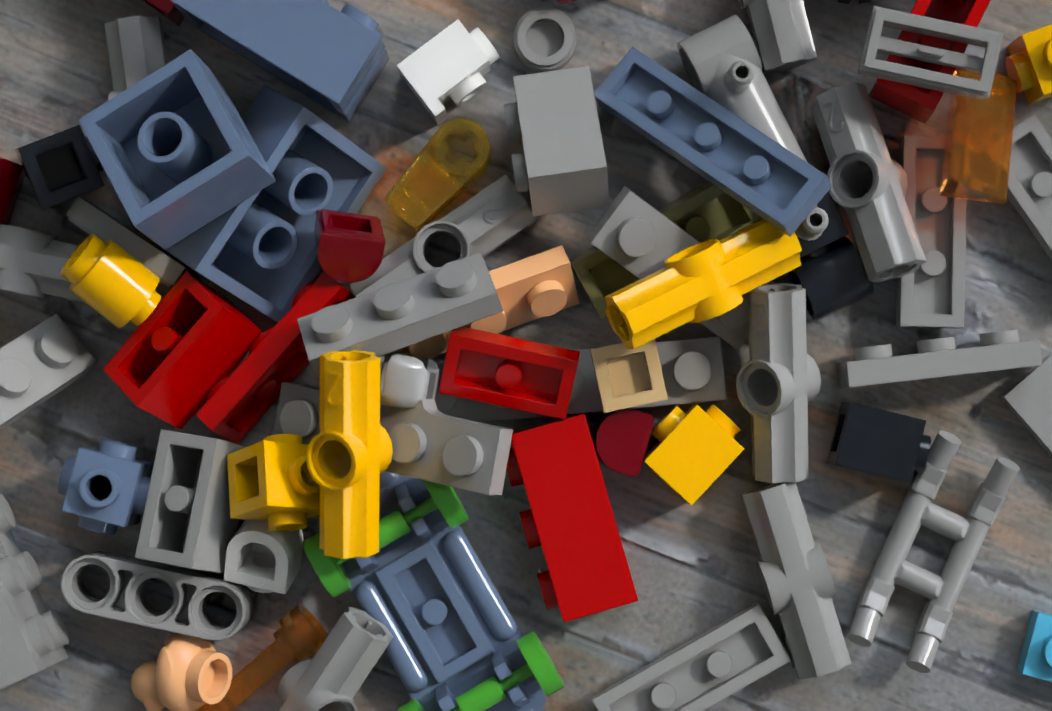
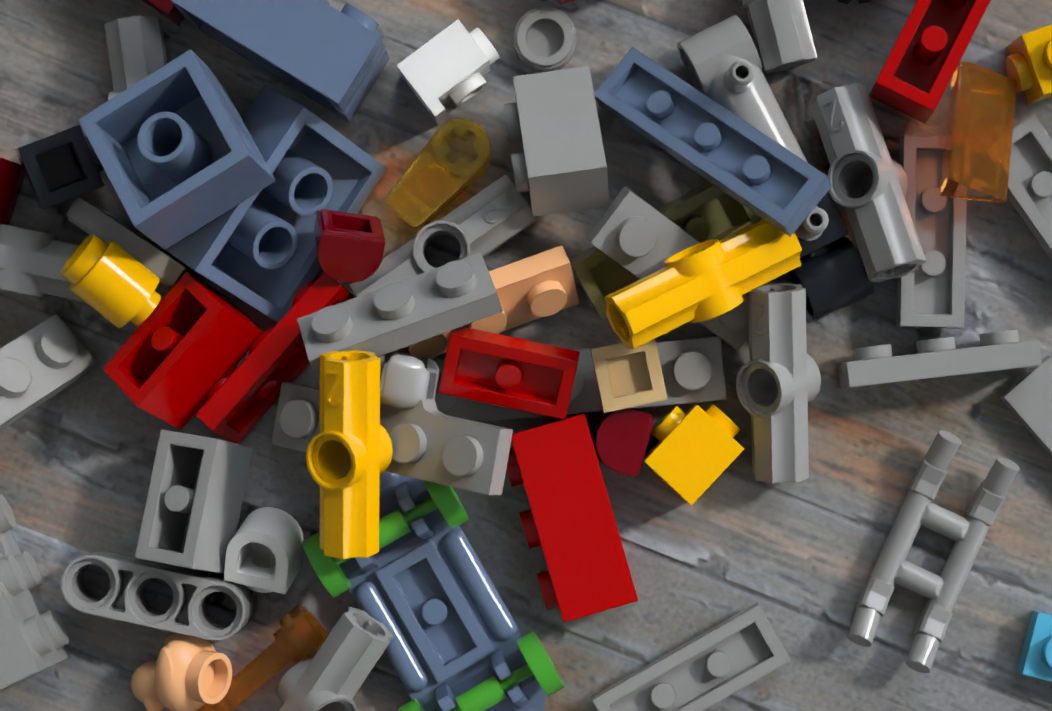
sand blue brick [58,438,154,535] -> none
yellow brick [227,434,320,531] -> none
light grey piece [741,482,852,680] -> none
black brick [826,402,931,483] -> none
light grey tile [857,6,1004,101] -> none

